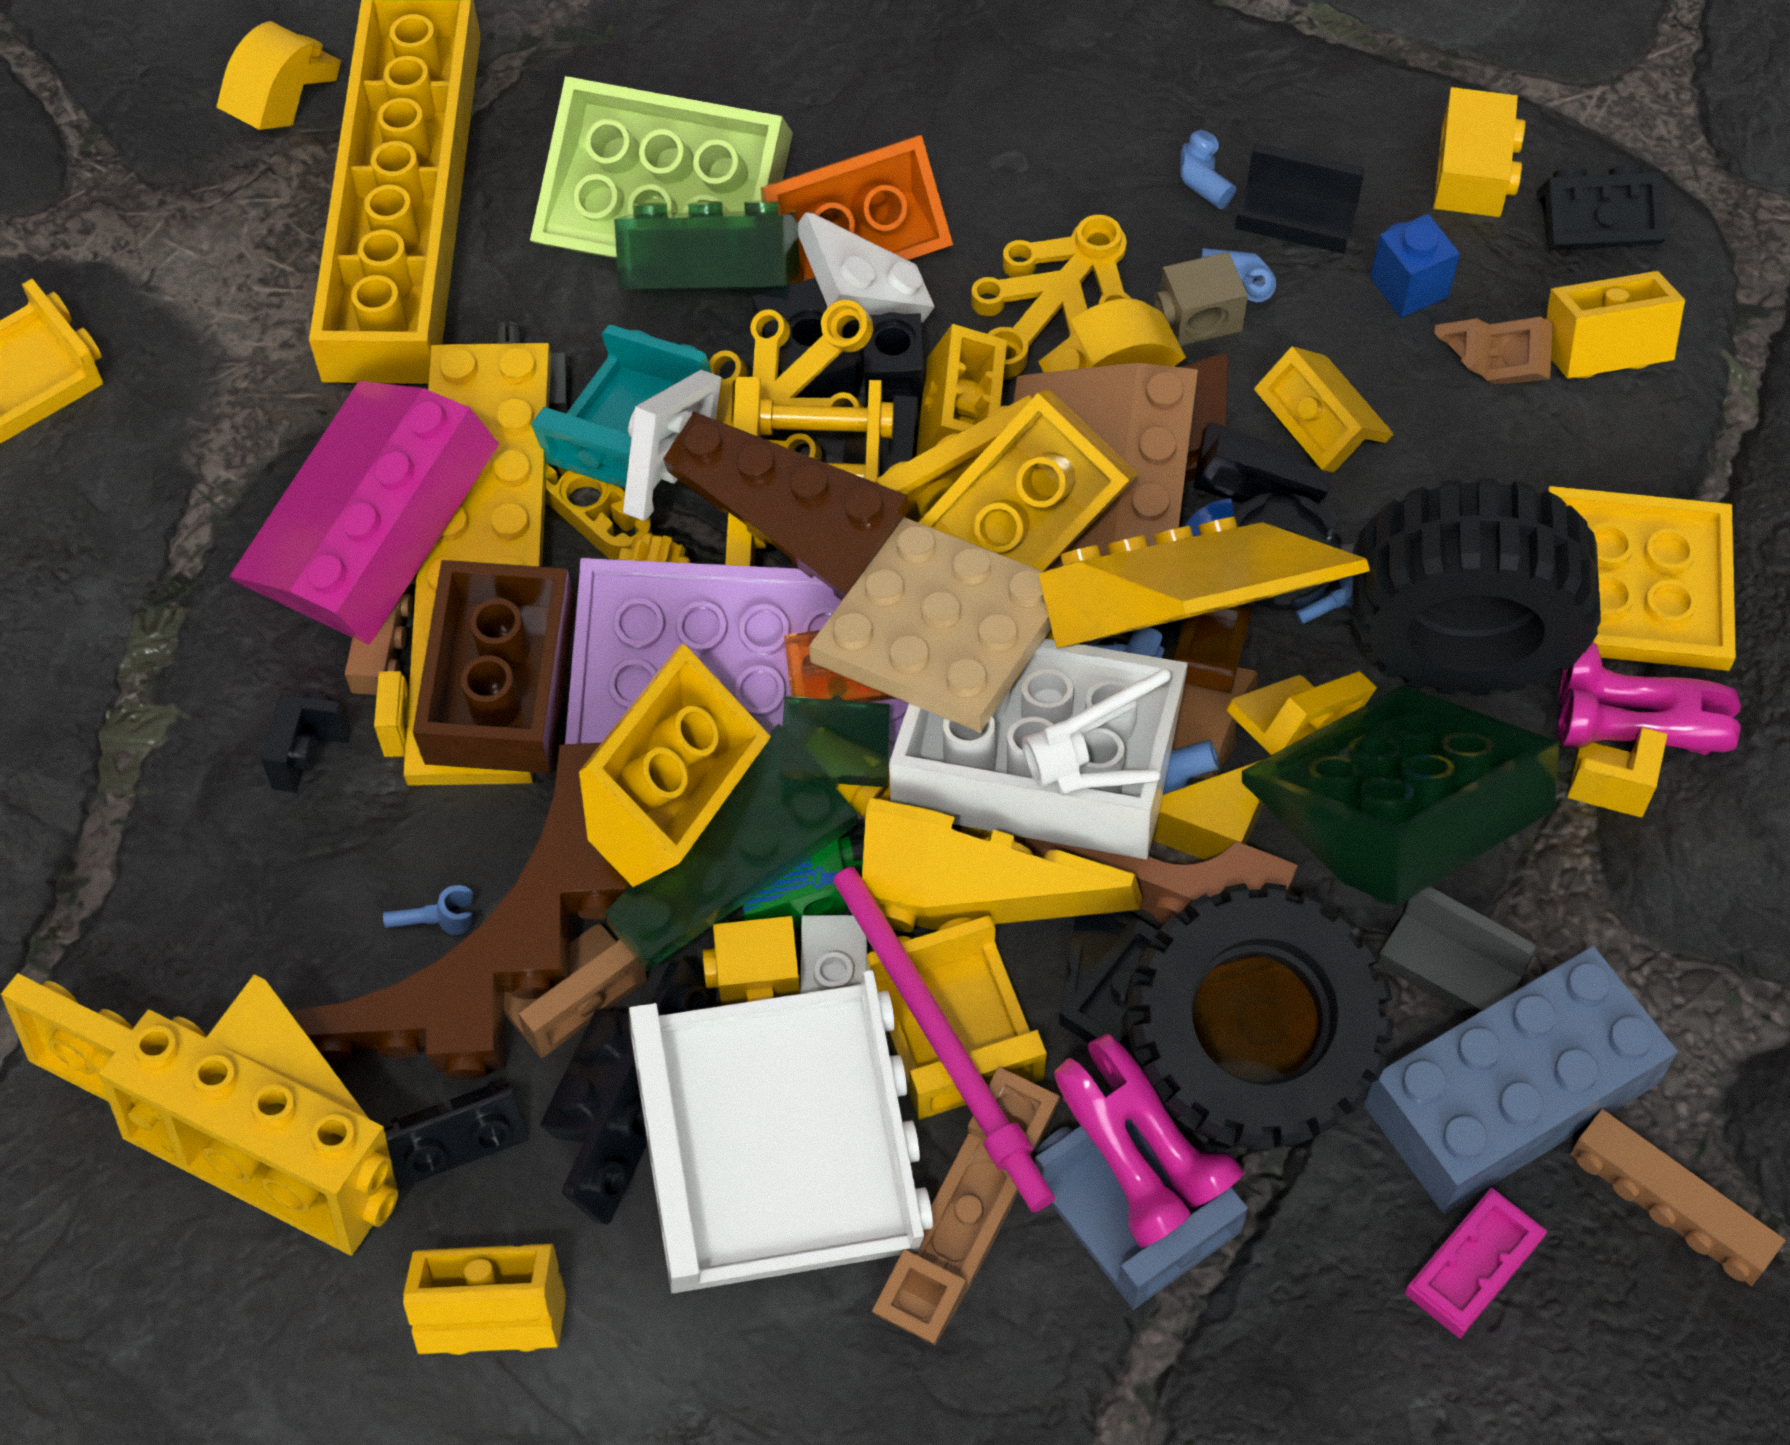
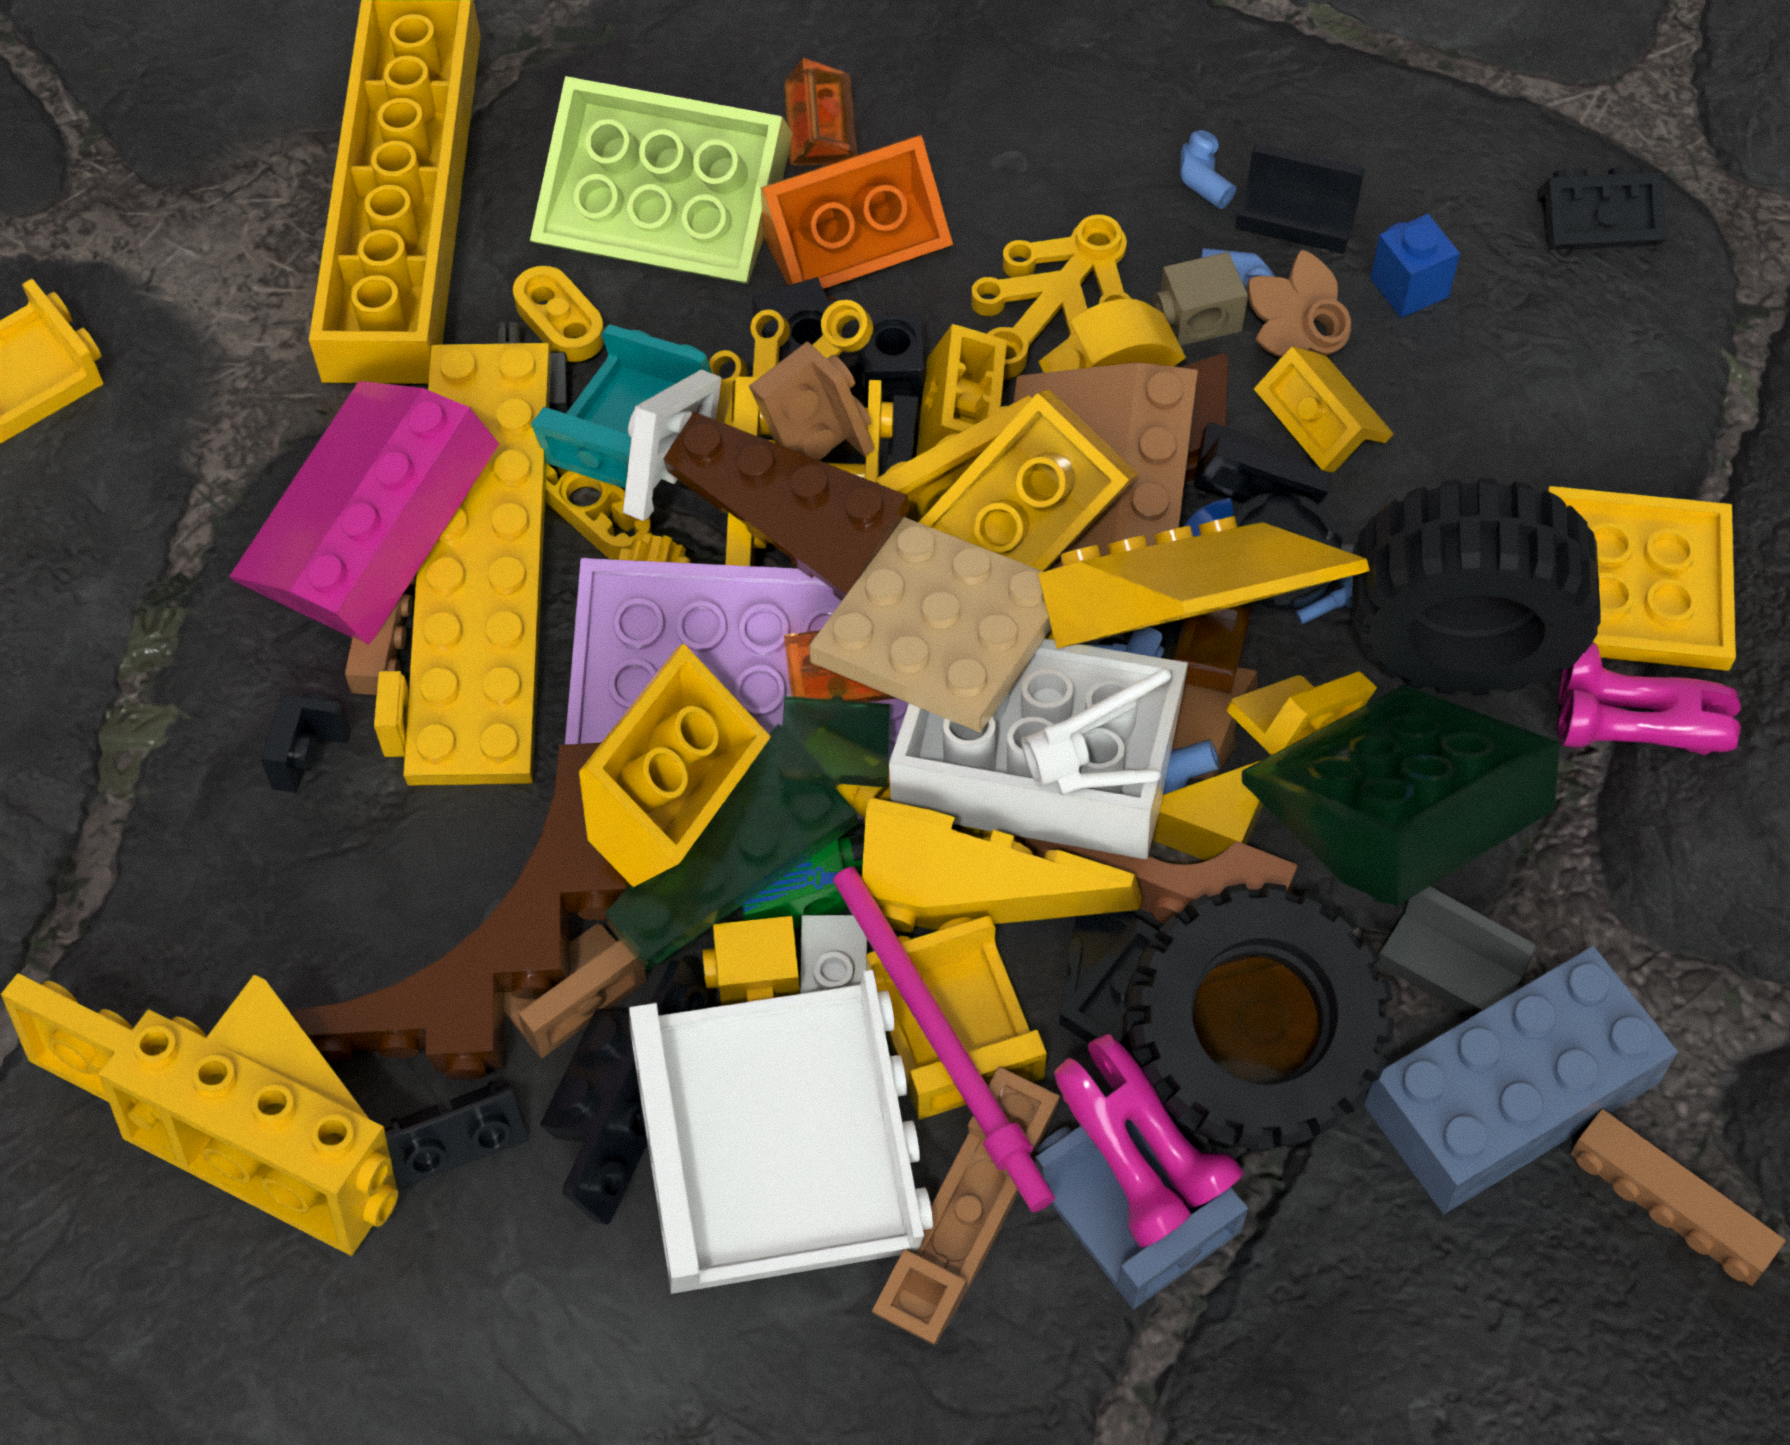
yellow brick [216,21,341,130] -> none
medium blue hand [383,885,473,935] -> none
yellow brick [403,1243,566,1355] -> none
reddish brown brick [413,560,576,774] -> none
clear green brick [614,200,800,289] -> none
white wing [795,212,935,322] -> none
dark pink plate [1404,1187,1548,1339] -> none
yellow brick [1433,87,1525,217] -> none
medium nougat slope [1434,316,1553,384] -> none
yellow brick [1546,271,1685,379] -> none
yellow panel [1567,727,1667,818] -> none
none -> yellow plate [513,266,604,362]
none -> medium nougat bracket [749,341,875,460]
none -> clear orange slope [784,58,857,165]
none -> medium nougat plate [1247,250,1351,357]

